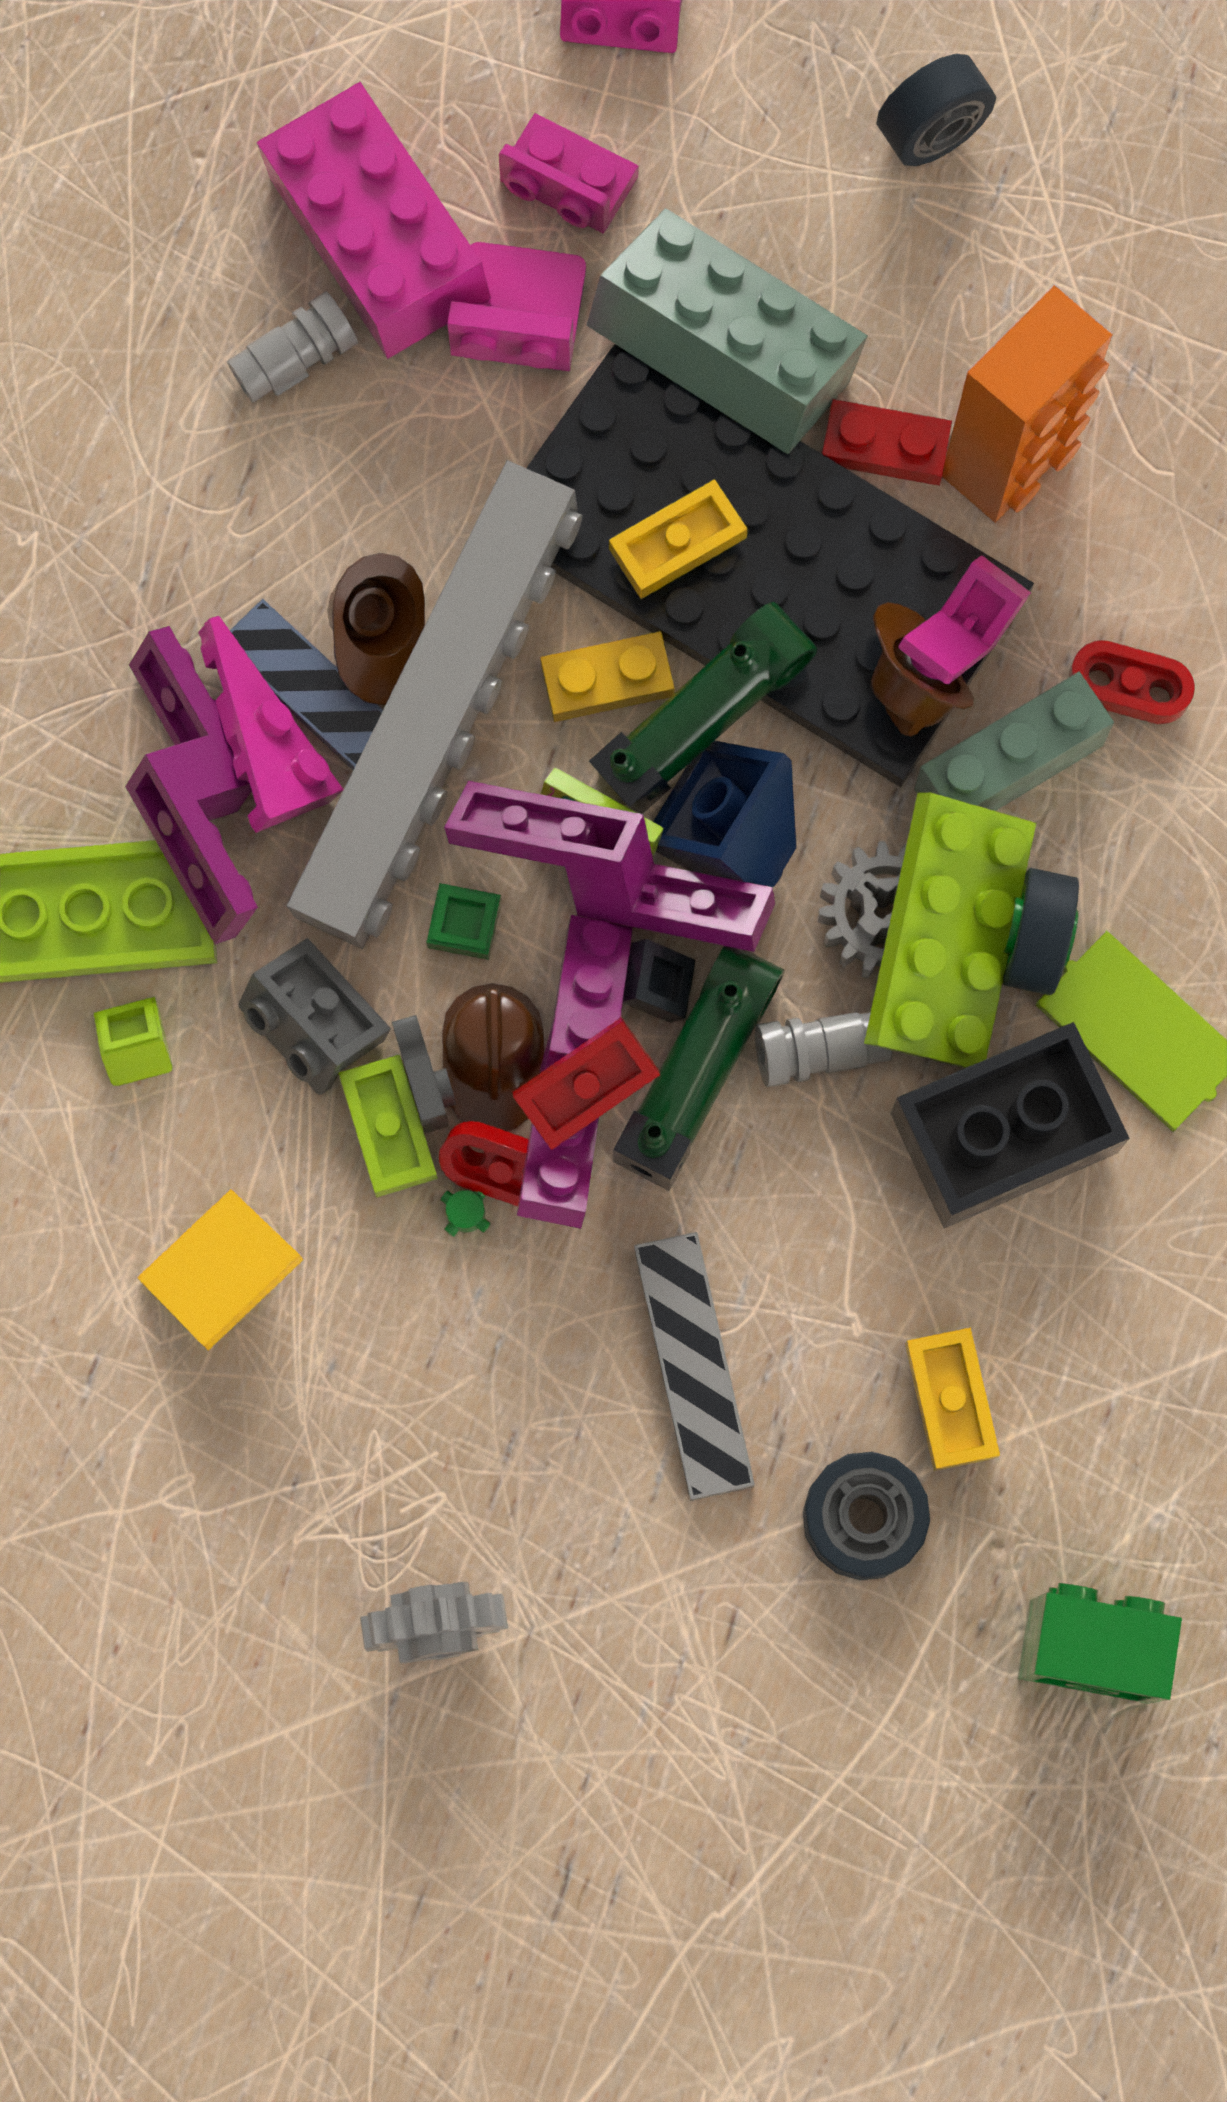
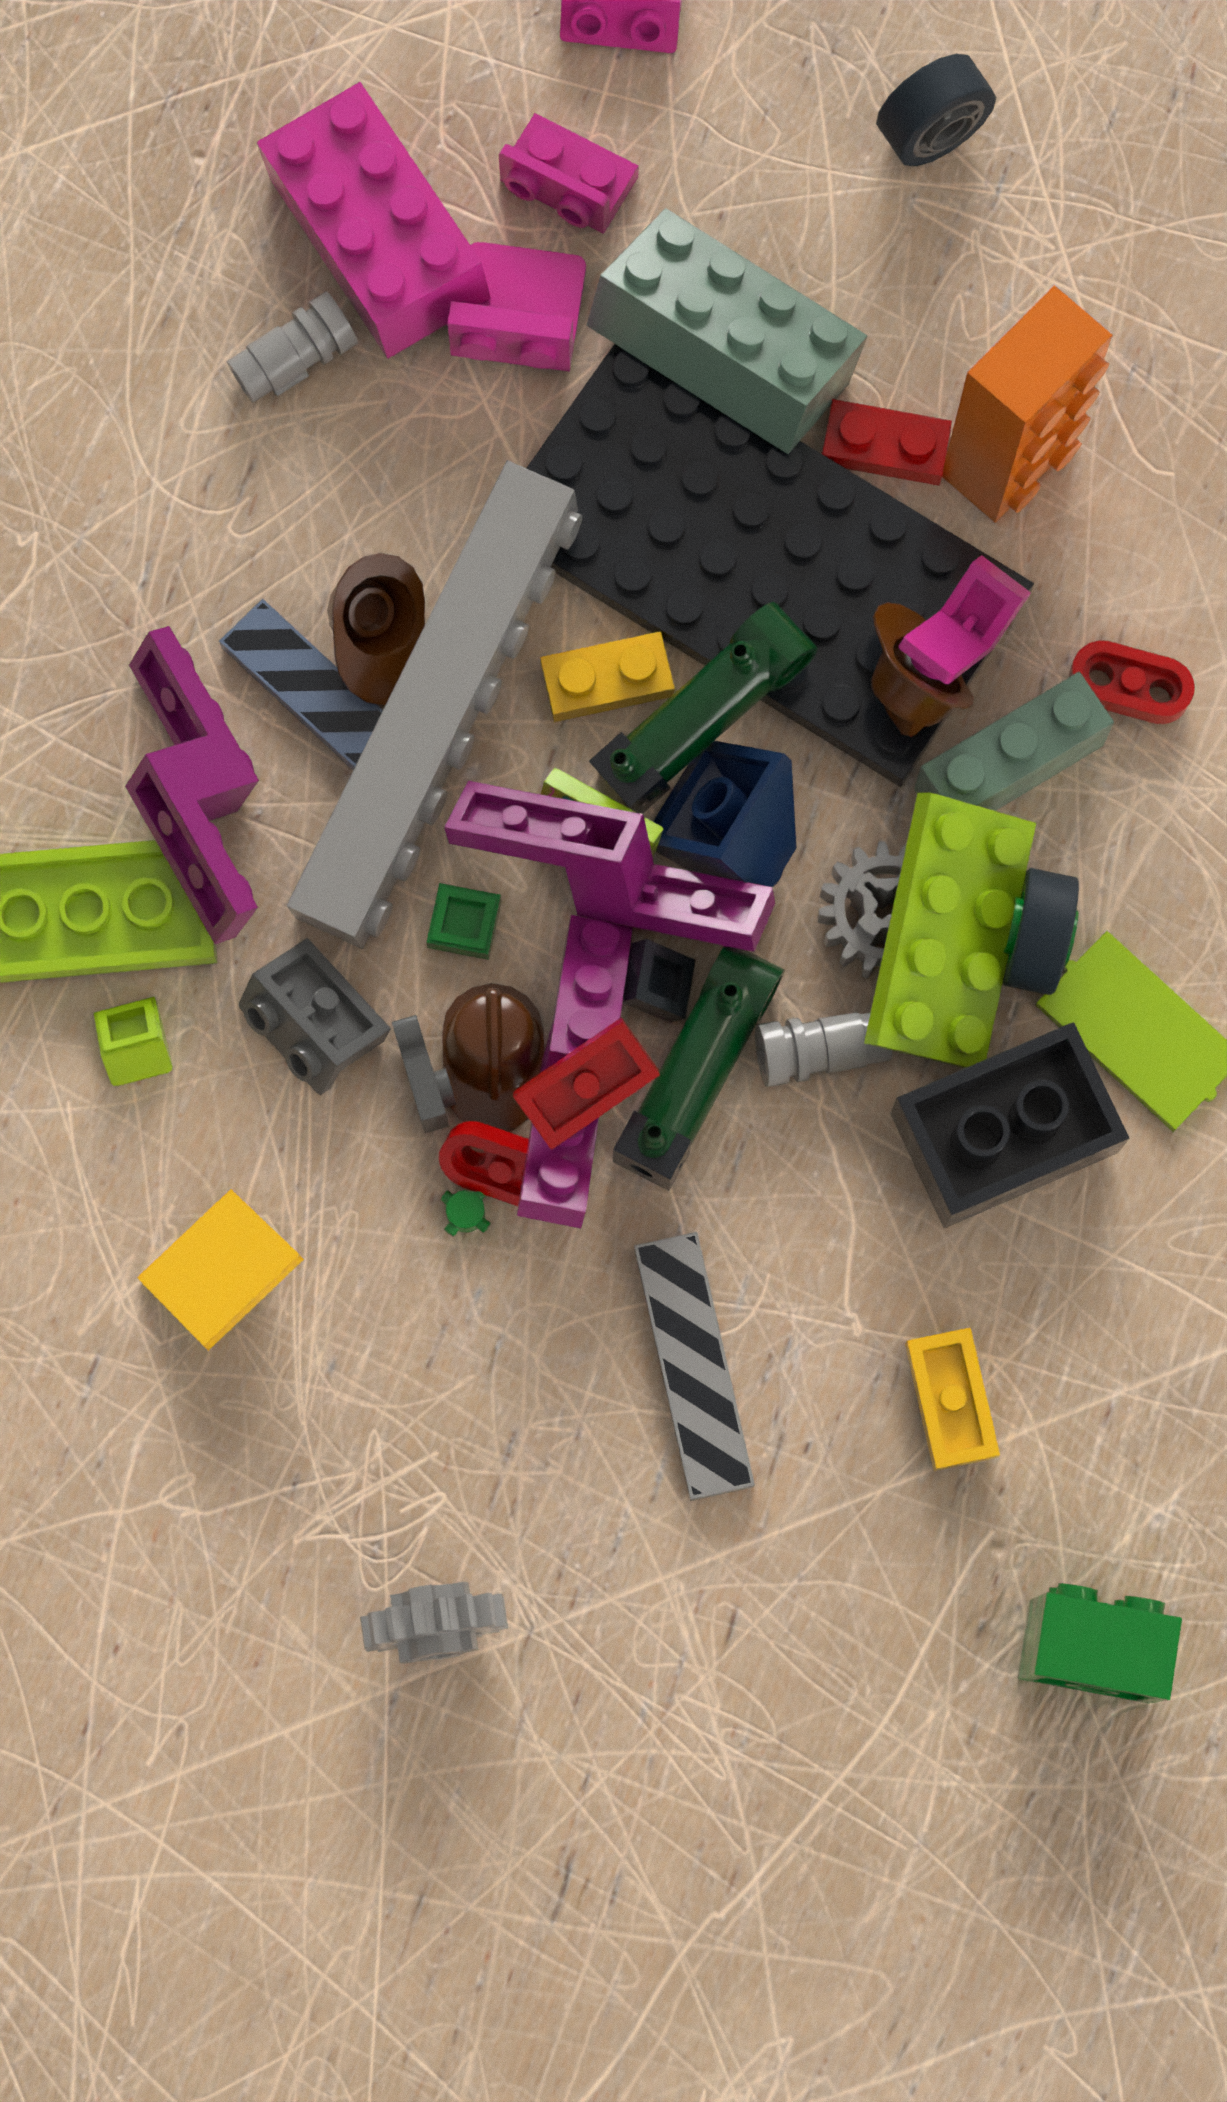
dark pink wing [198,615,344,833] -> none
lime plate [339,1054,438,1198] -> none
yellow plate [609,479,748,599] -> none
wheel [802,1451,931,1580] -> none

